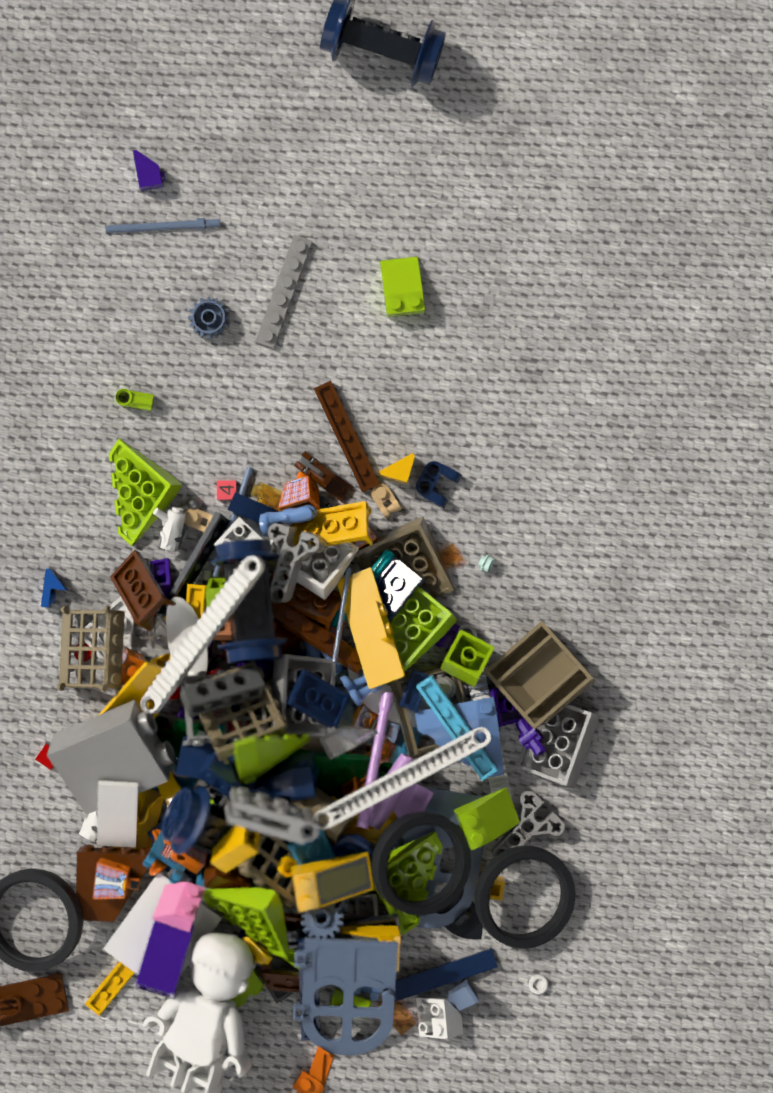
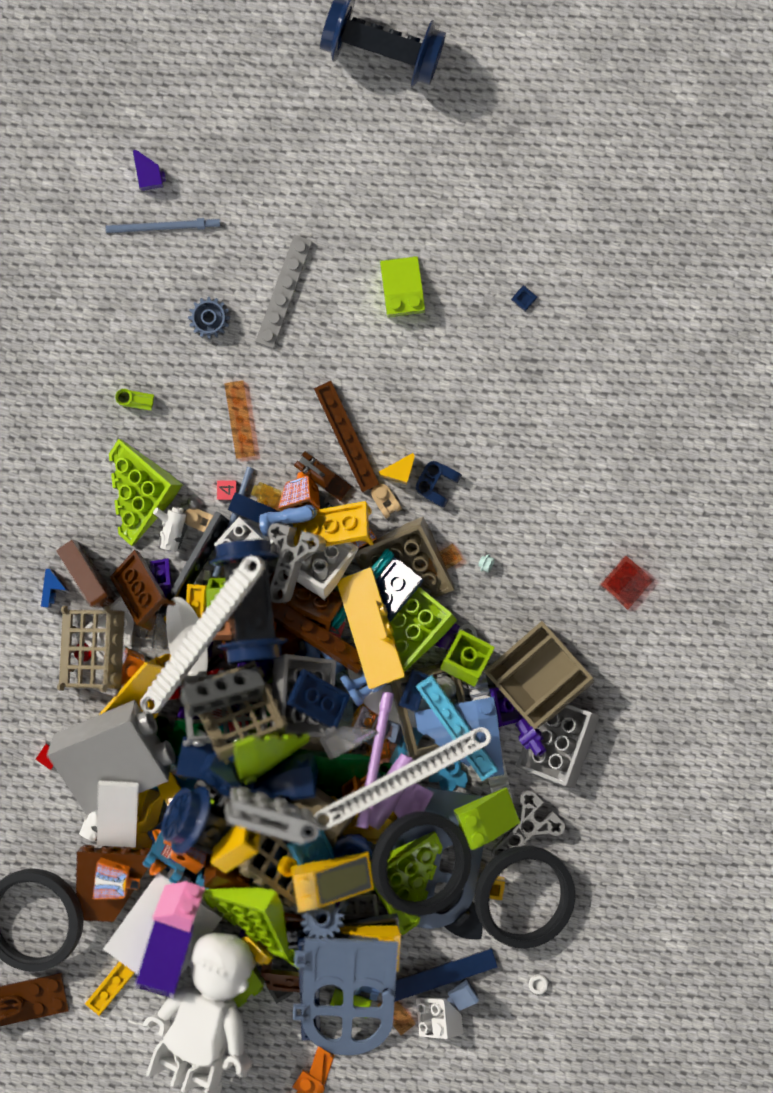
sand blue axle [332,568,352,663] -> none
none -> reddish brown slope [56,539,117,608]
none -> clear orange tile [224,380,255,459]
none -> dark azure plate [429,761,467,791]
none -> dark blue tile [511,285,538,312]
none -> clear red slope [599,556,652,610]

